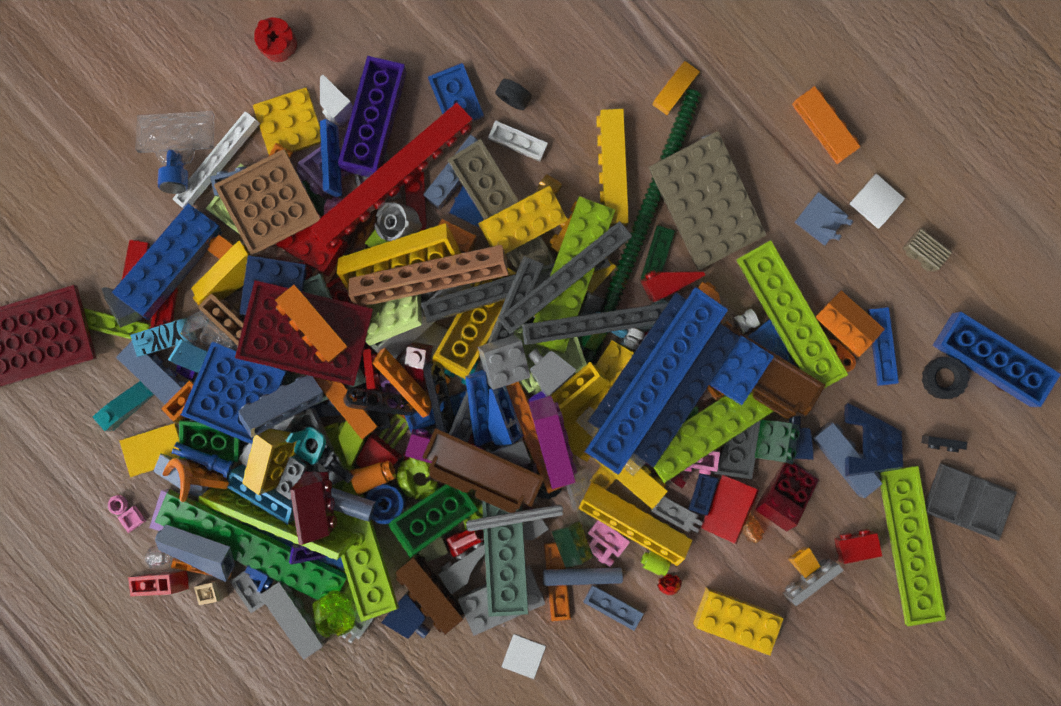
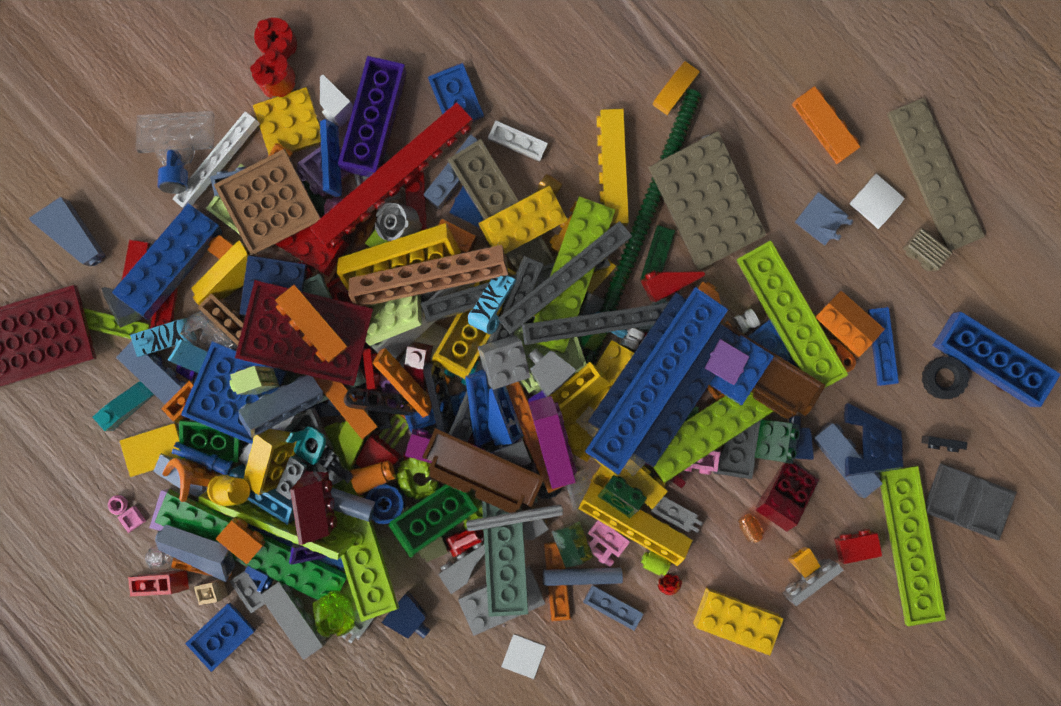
reddish brown brick [395,553,465,635] -> none
black tyre [495,78,532,110] -> none
dark blue plate [688,473,718,516] -> none
red tile [700,475,759,544] -> none
none -> sand blue slope [29,197,106,266]
none -> blue plate [185,602,256,672]
none -> yellow hat [207,475,250,506]
none -> orange brick [216,517,265,564]
none -> yellowish green brick [229,366,280,395]
none -> red brick [250,50,296,98]
none -> medium azure door [468,276,516,334]
none -> dark green plate [598,475,647,518]
none -> medium lavender piece [705,340,749,385]
none -> dark tan plate [887,98,985,251]

